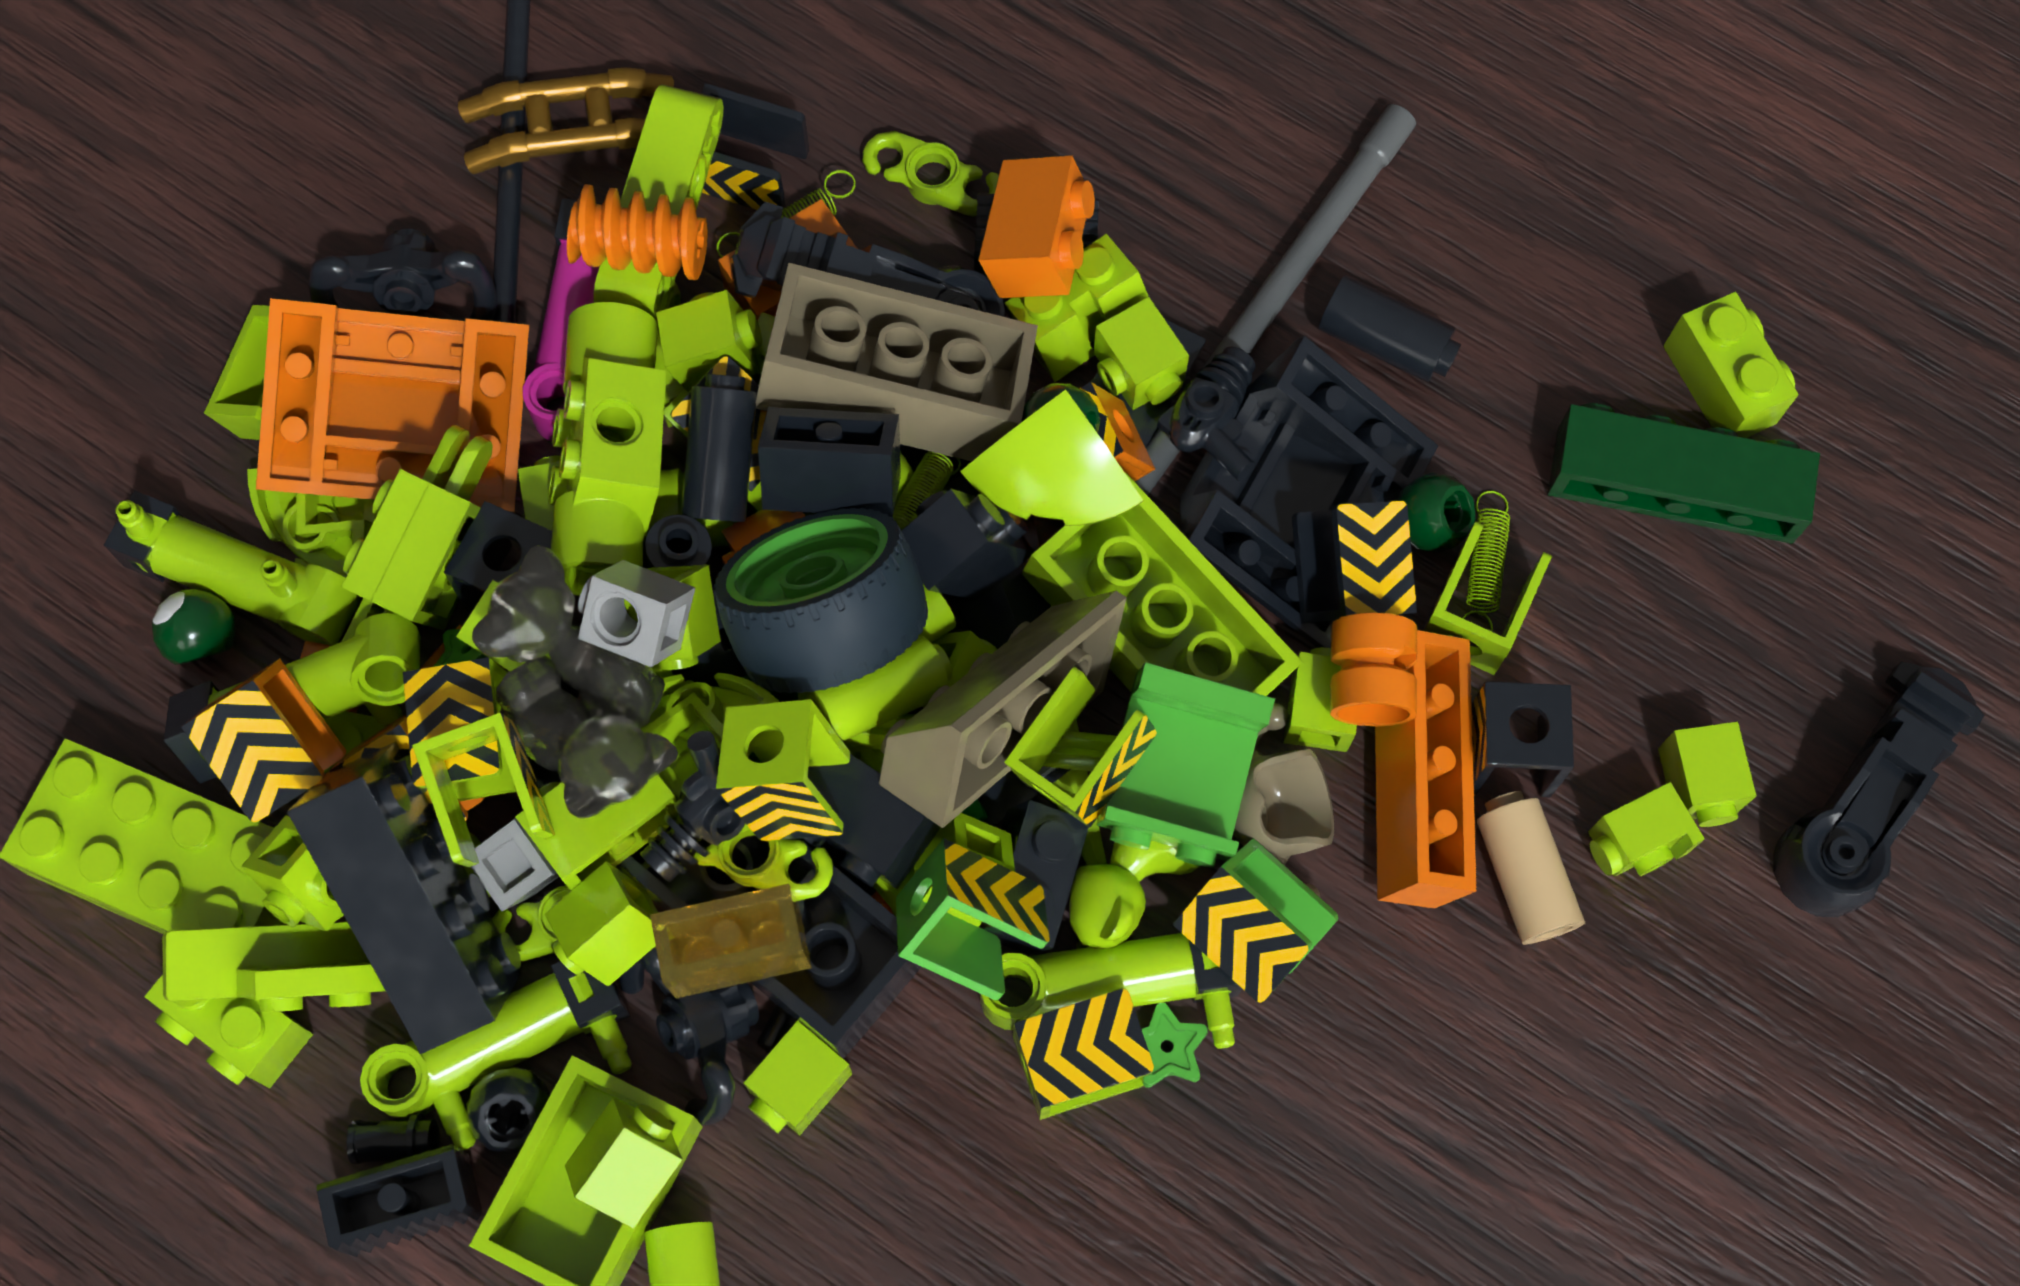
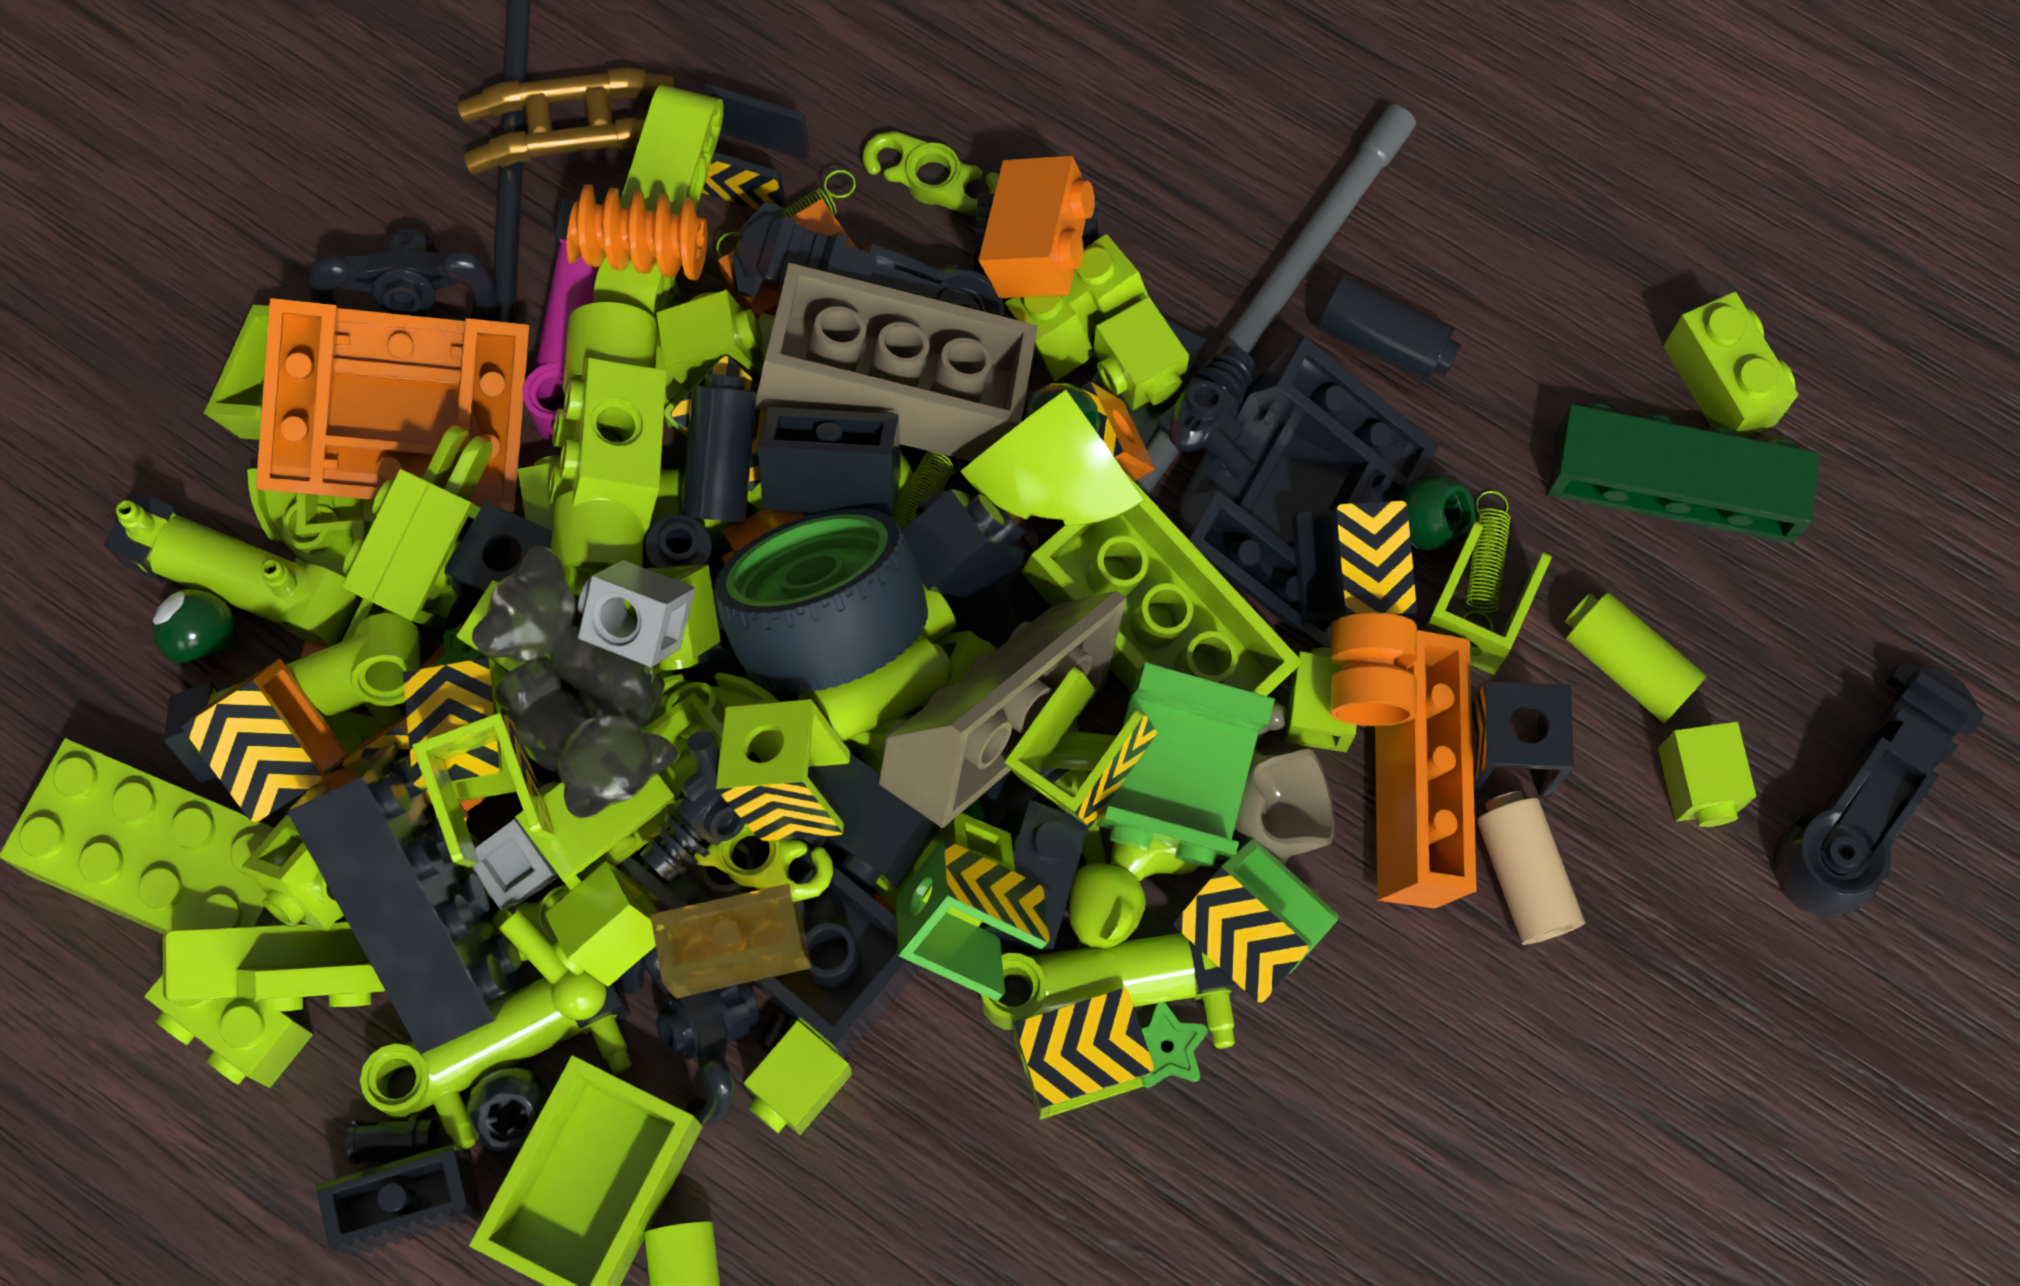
brick [565,1098,683,1229] -> none
lime brick [1588,782,1705,877] -> none
none -> lime bar [499,910,606,1021]
none -> lime brick [1565,592,1707,724]

